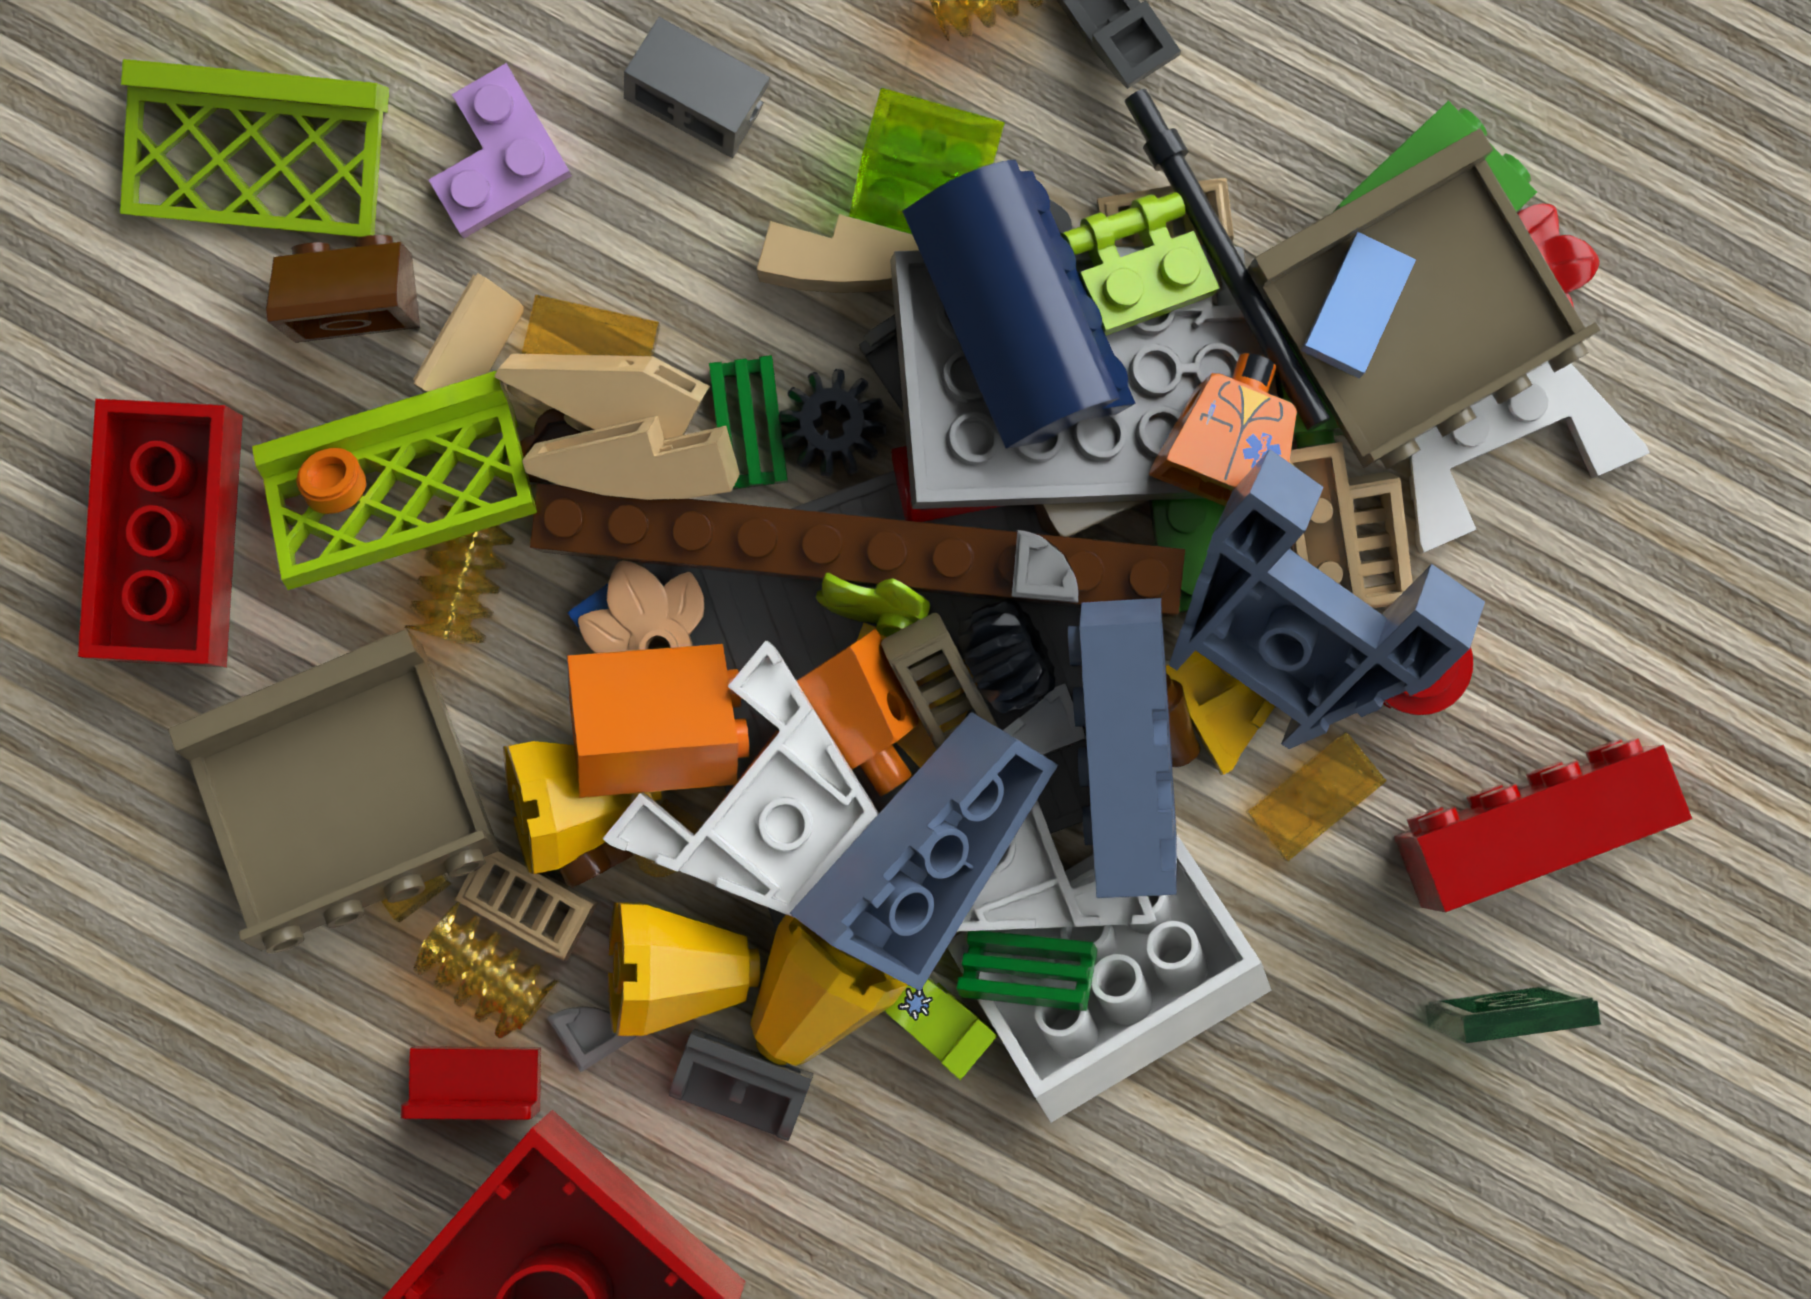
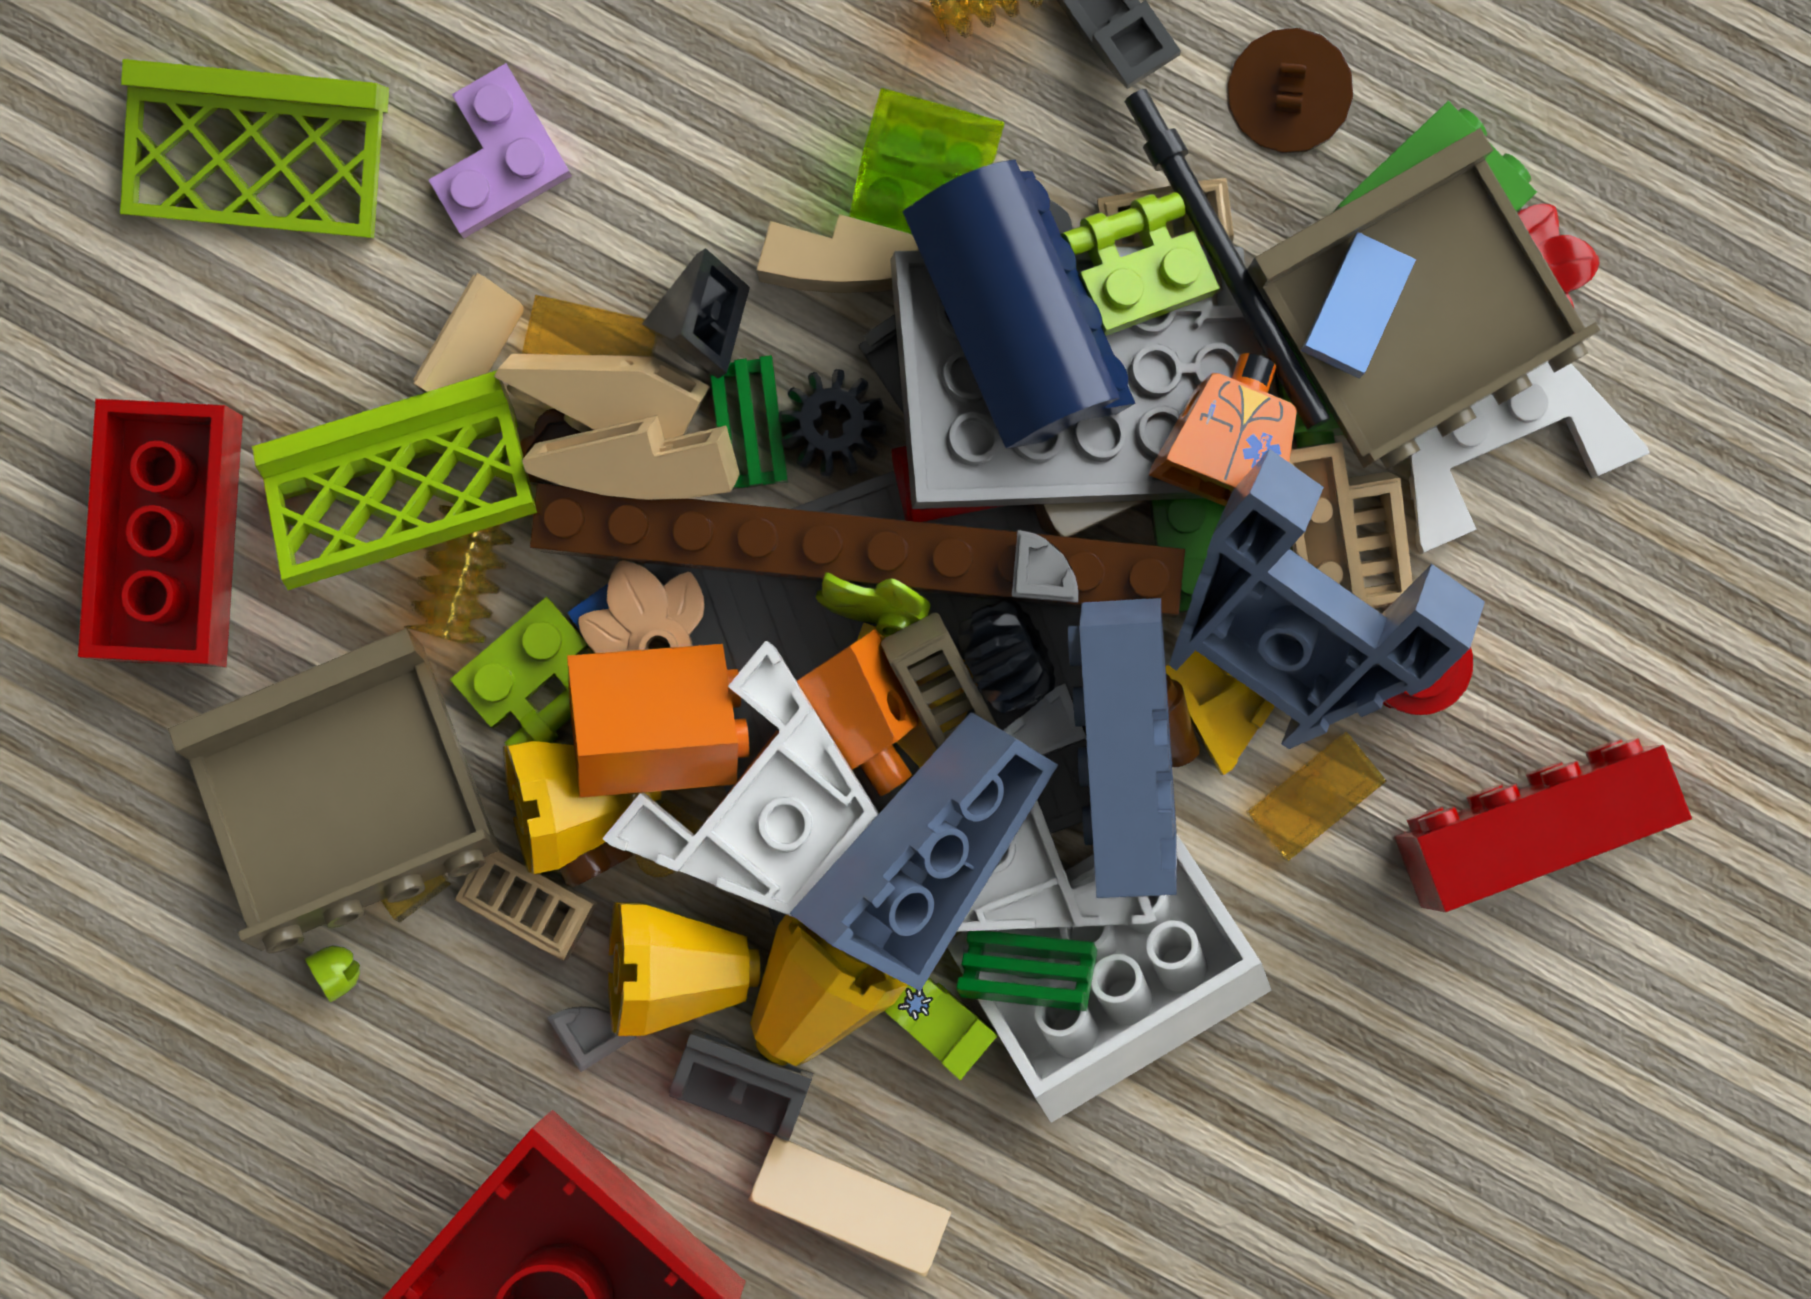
reddish brown slope [266,235,420,343] -> none
orange tile [297,448,366,514] -> none
red panel [400,1046,541,1120] -> none
clear yellow piece [414,902,560,1039] -> none
dark grey hinge [624,17,770,159] -> none
clear green tile [1425,985,1601,1043] -> none
none -> lime hinge [305,945,360,1003]
none -> lime plate [450,596,589,746]
none -> black slope [642,248,750,378]
none -> tan slope [748,1135,951,1277]
none -> reddish brown piece [1228,28,1353,153]

